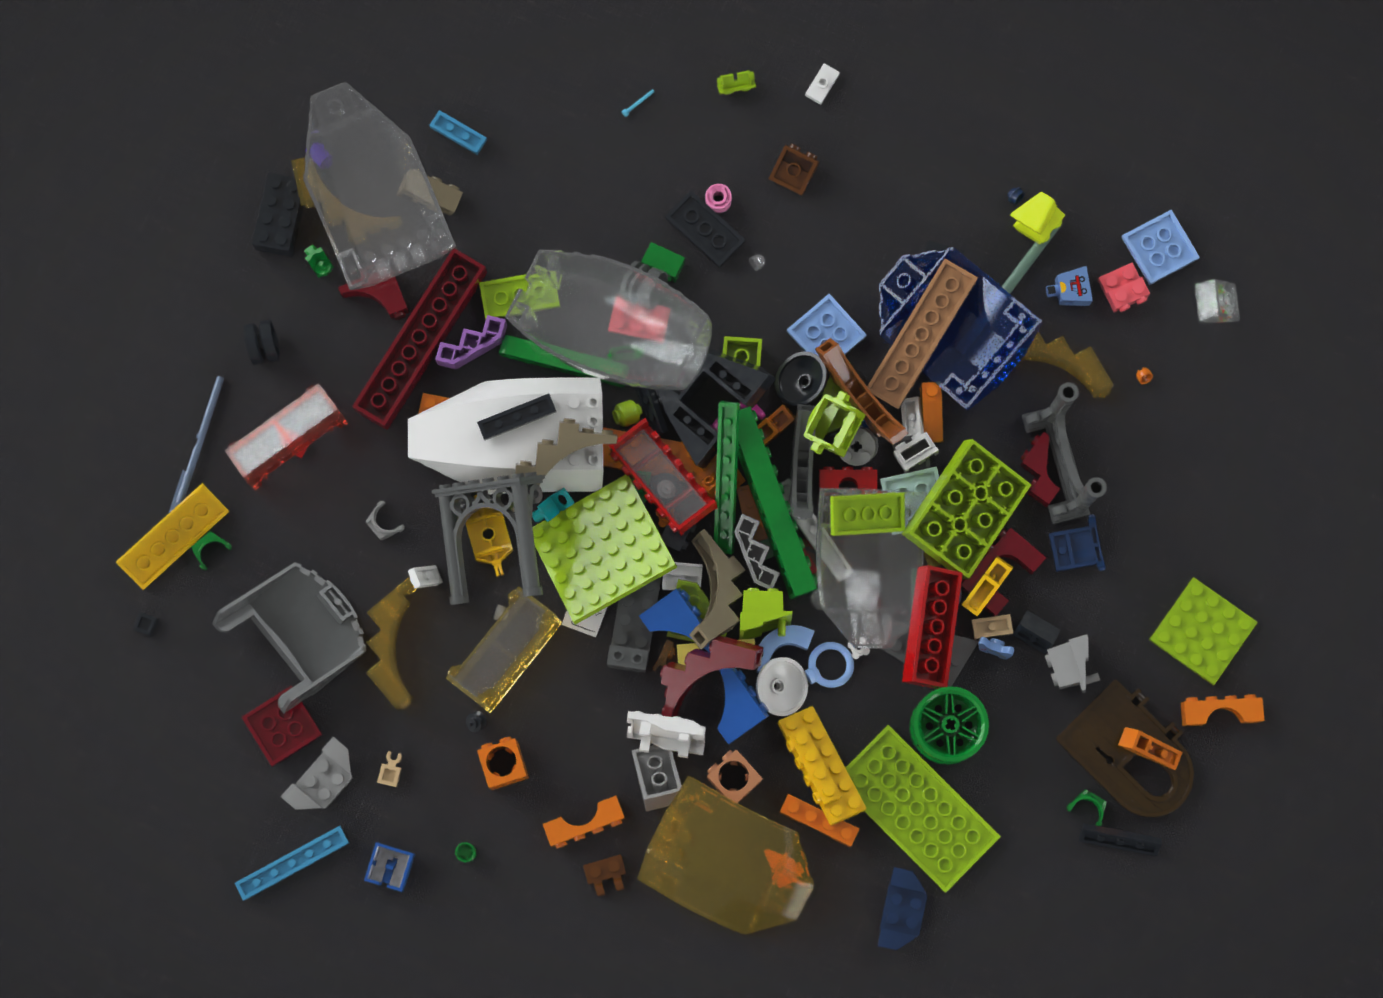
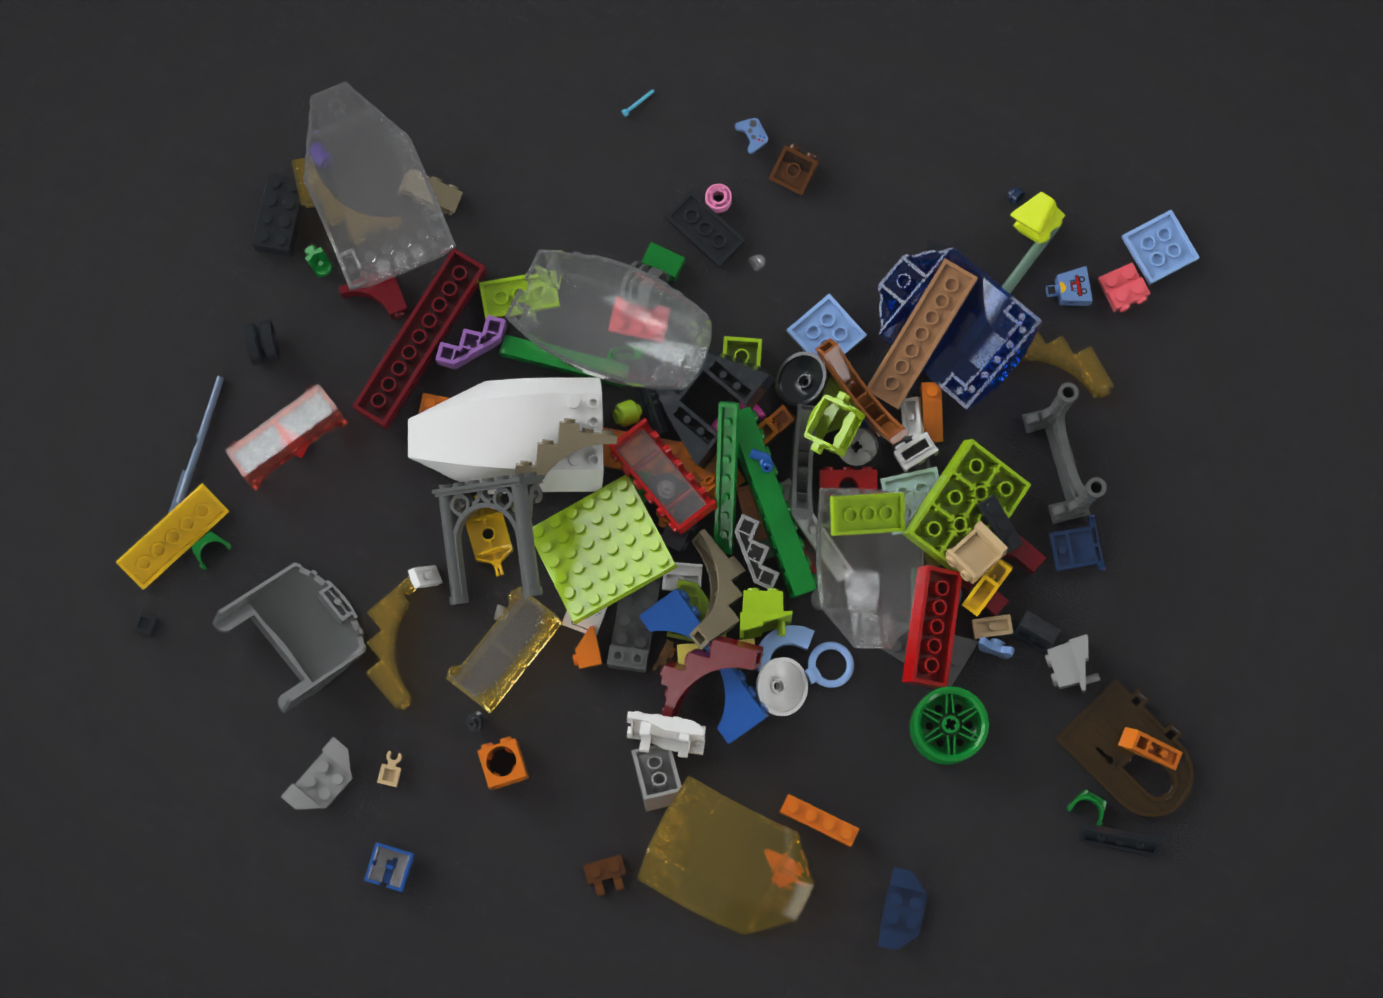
dark azure plate [235,826,349,901] -> none
dark red plate [242,685,323,767] -> none
light grey helmet [366,501,405,540] -> none
dark azure plate [429,110,487,155] -> none
green wheel [455,842,477,863] -> none
black plate [477,393,557,441] -> none
teal bracket [532,488,574,523] -> none
orange arch [543,796,625,849] -> none
nougat brick [707,749,763,807] -> none
lime hinge [717,70,756,95] -> none
yellow plate [777,706,867,826] -> none
white plate [805,64,840,105] -> none
lime plate [846,725,1001,893] -> none
white plate [848,637,870,659] -> none
dark red arch [1020,432,1060,507] -> none
orange hinge [1136,367,1153,384] -> none
lime plate [1149,577,1258,685] -> none
orange arch [1180,694,1265,726] -> none
clear slope [1195,279,1240,323] -> none
none -> orange slope [572,626,602,669]
none -> medium blue piece [735,118,768,154]
none -> blue arm [749,448,774,473]
none -> tan panel [945,521,1008,584]
none -> black plate [976,494,1023,554]

